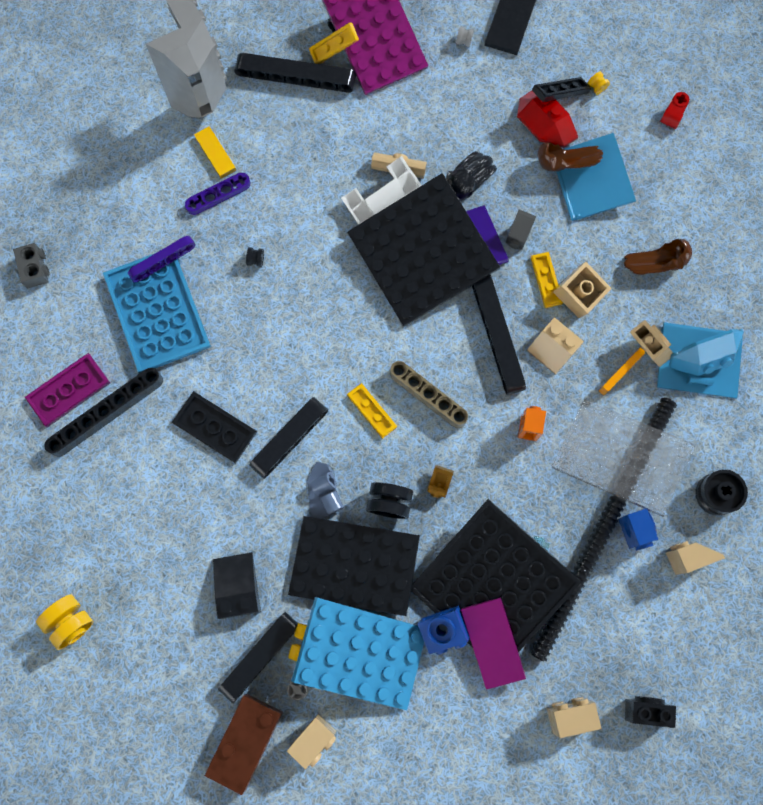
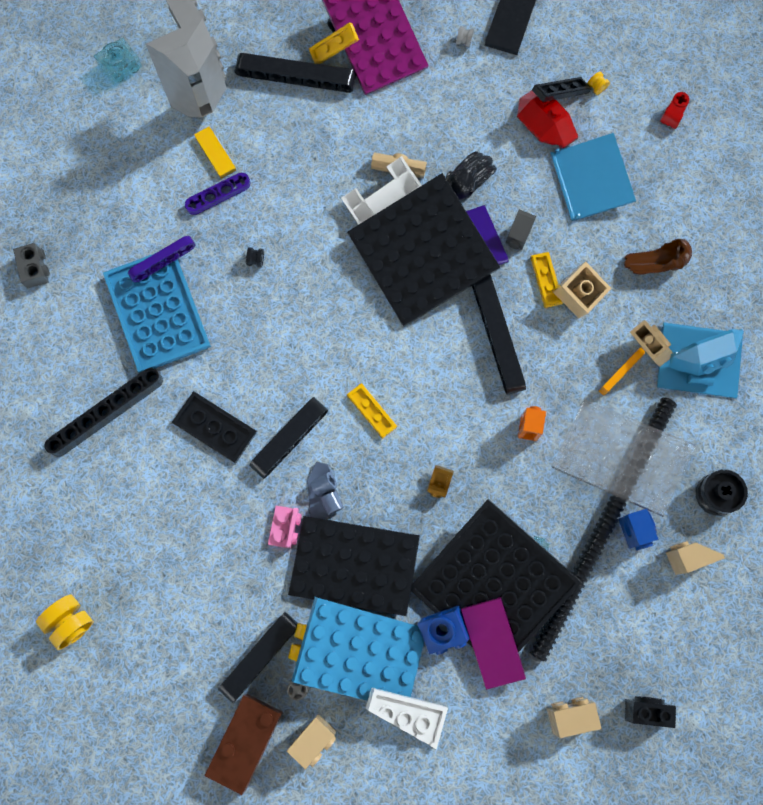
magenta tile [25,353,110,428] -> none
black slope [213,552,261,619] -> none
black wheel [366,482,413,519] -> none
dark tan beam [390,361,468,428] -> none
tan slope [527,317,584,375] -> none
reddish brown hair [538,143,603,171] -> none
none -> clear light blue brick [93,37,142,85]
none -> bright pink bracket [268,505,302,549]
none -> white wing [366,688,448,749]

